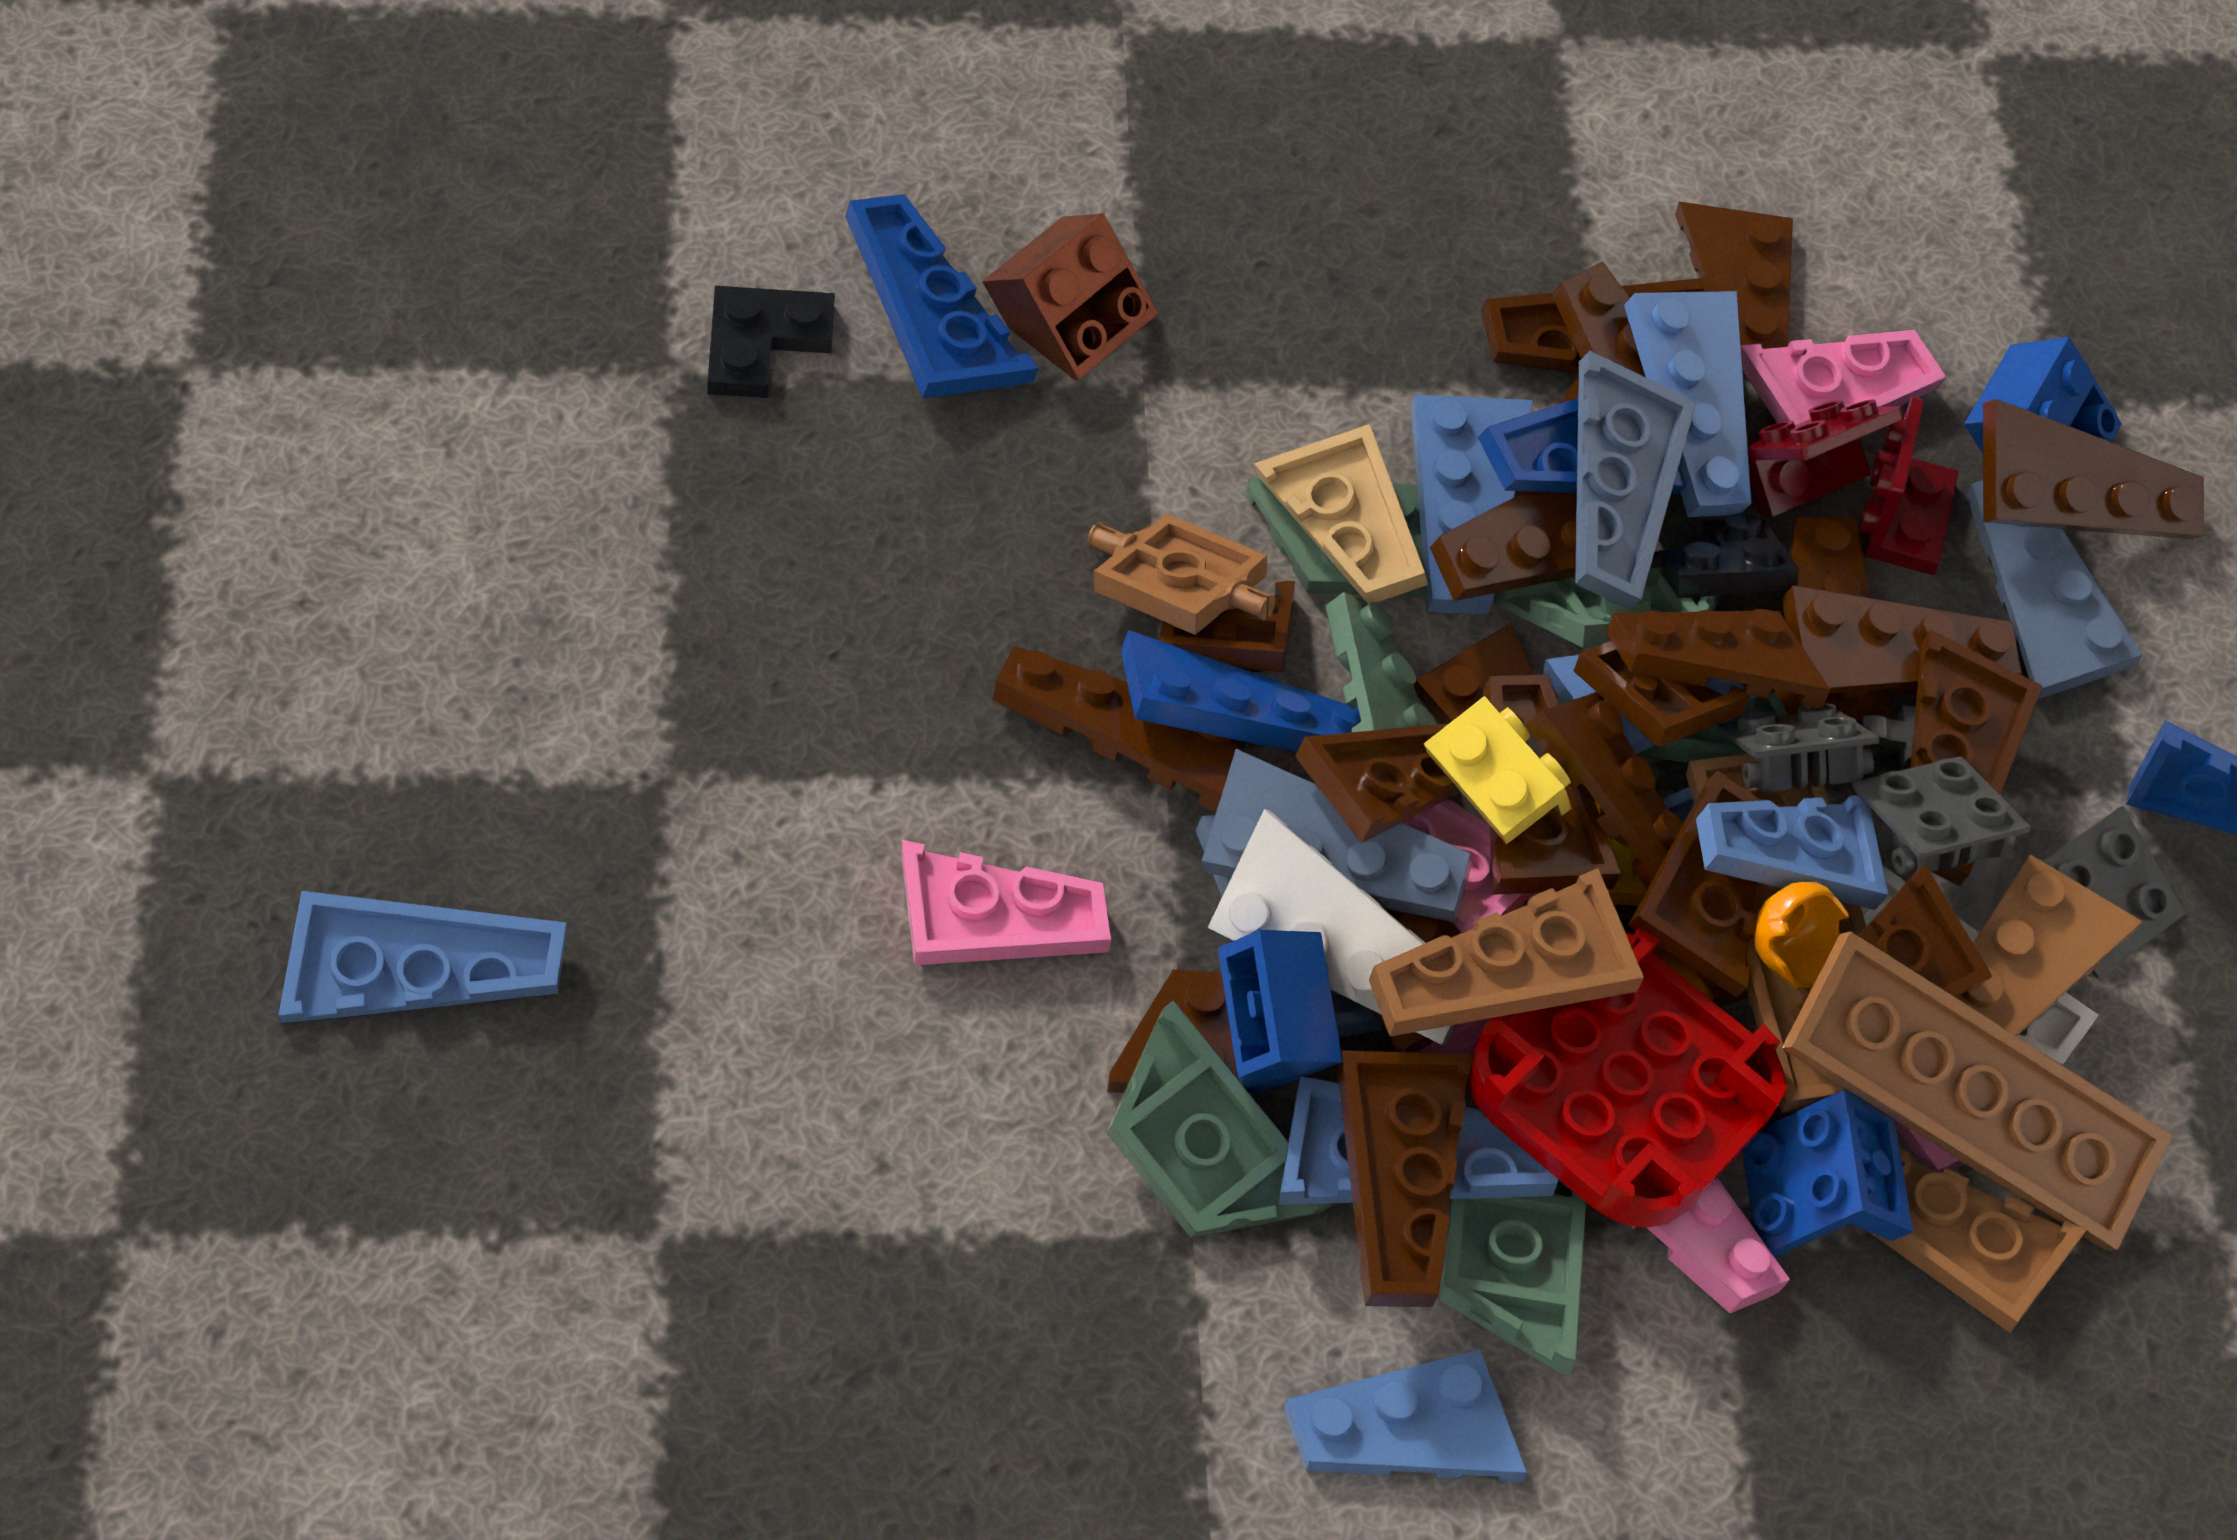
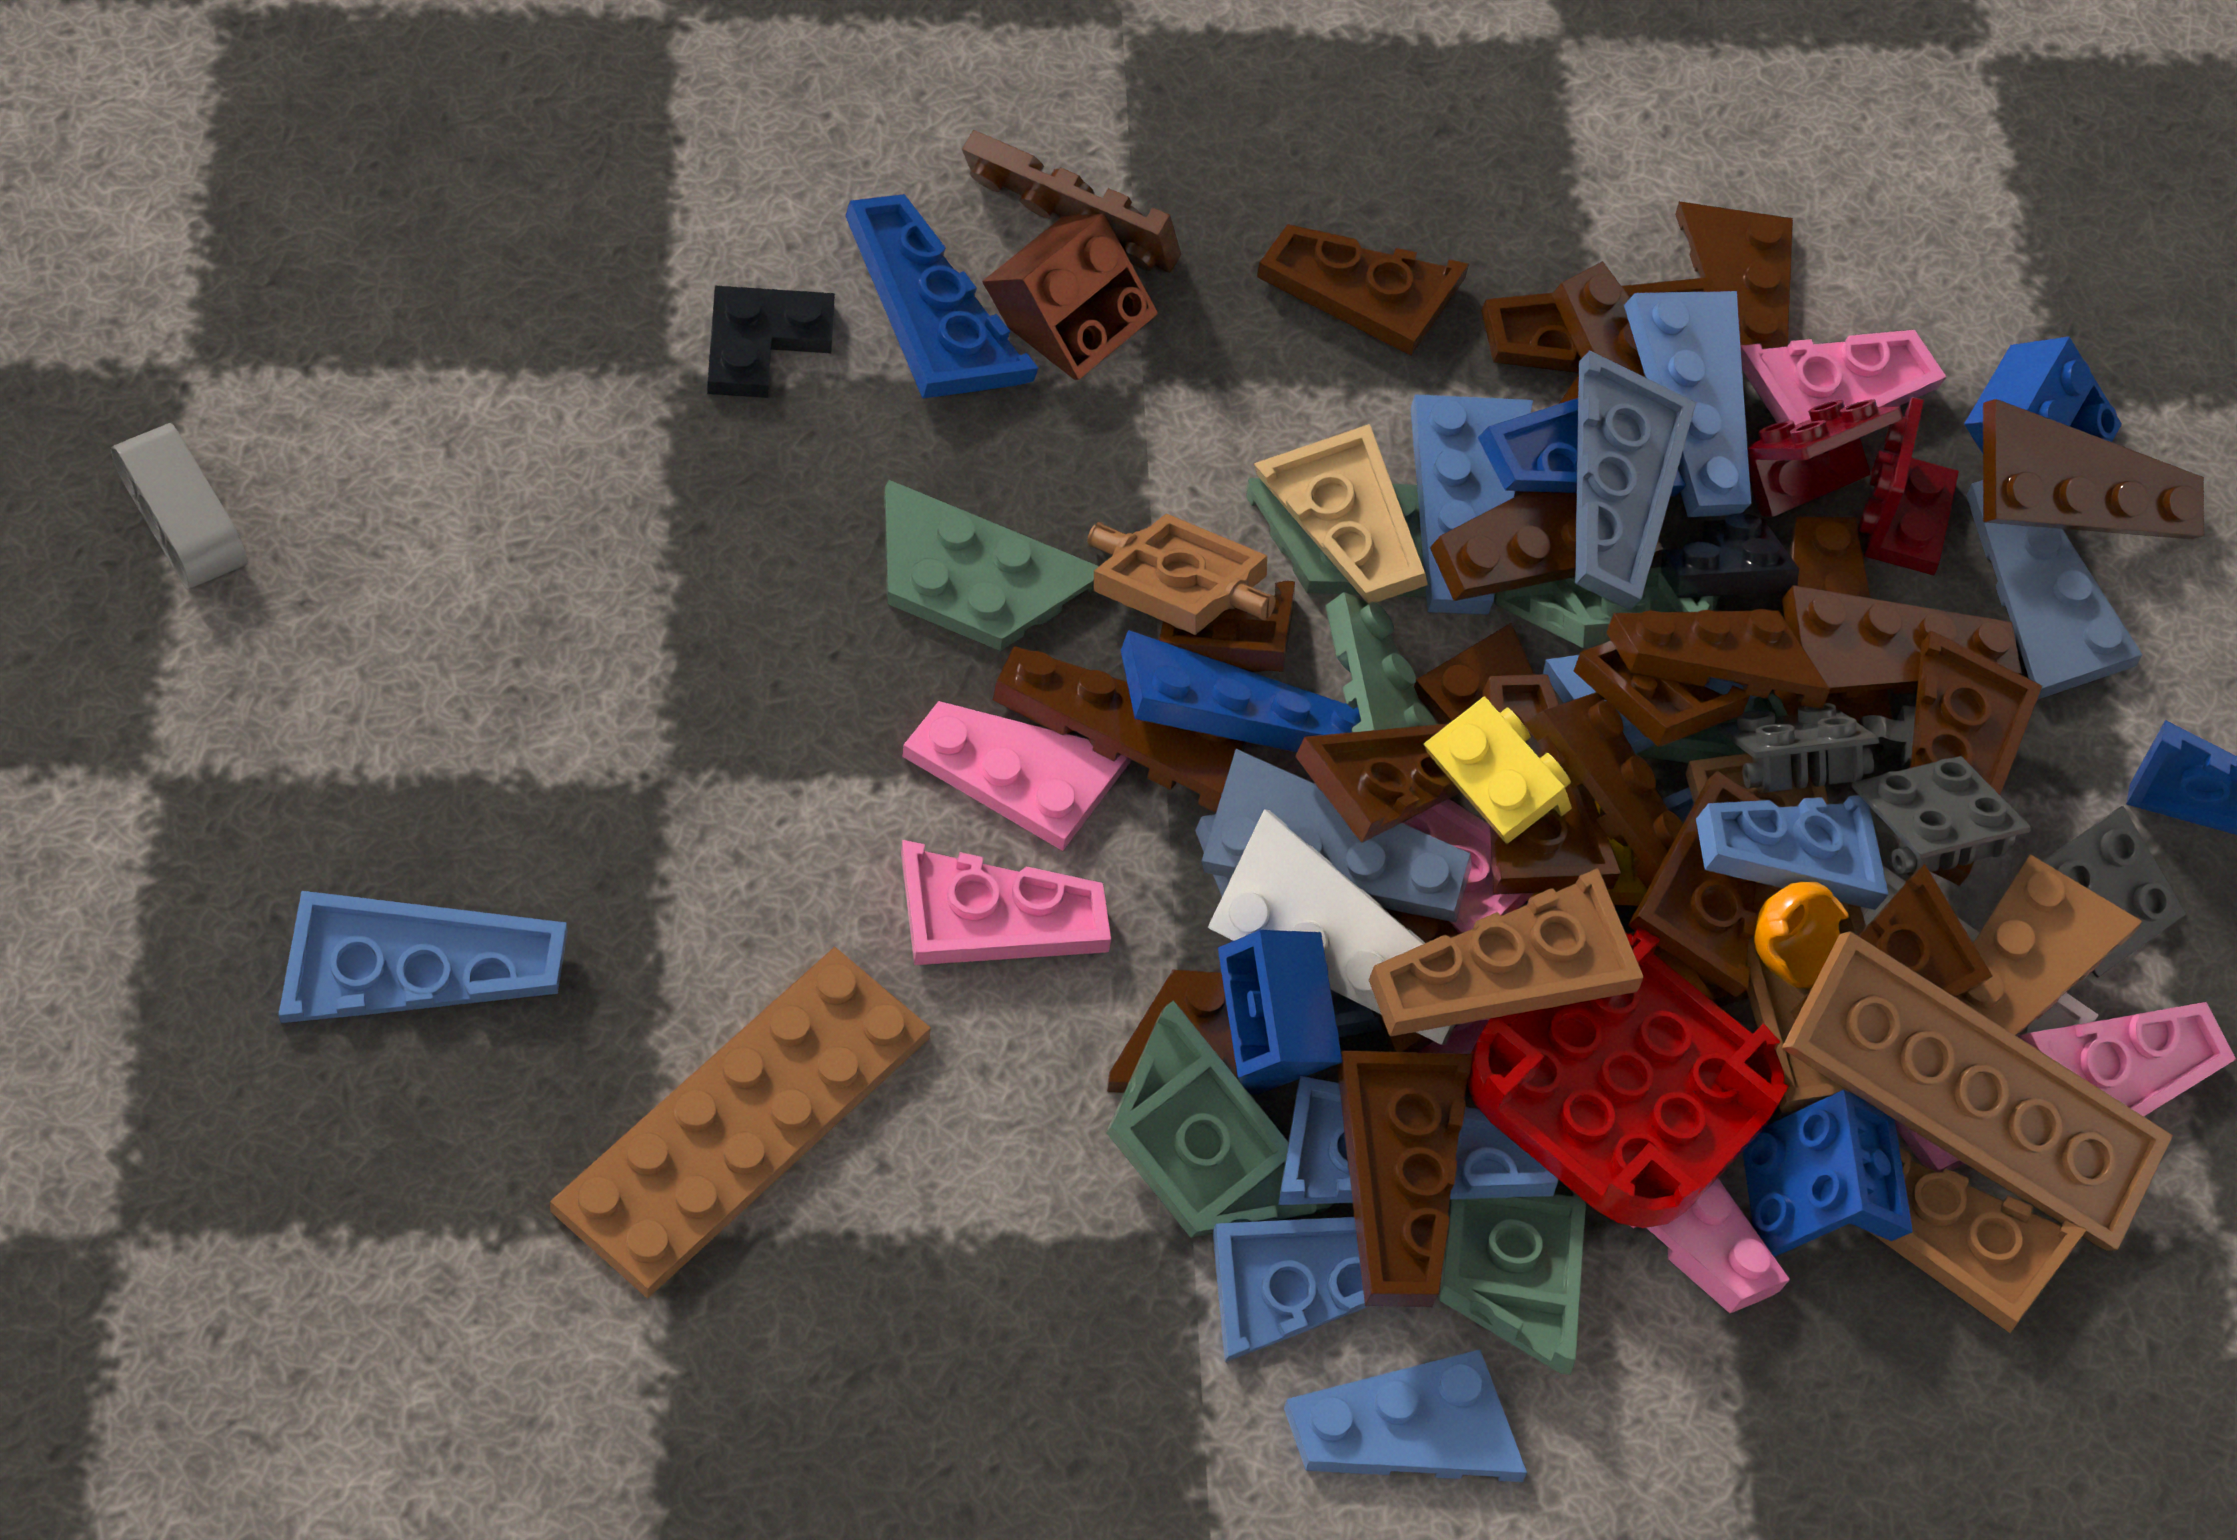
none -> light grey beam [111,423,247,590]
none -> medium nougat plate [550,946,931,1299]
none -> sand green wing [884,480,1099,651]
none -> bright pink wing [902,701,1131,851]
none -> reddish brown wing [962,130,1182,273]
none -> medium blue wing [1213,1217,1369,1362]
none -> reddish brown wing [1257,224,1469,356]
none -> bright pink wing [2017,1002,2236,1116]

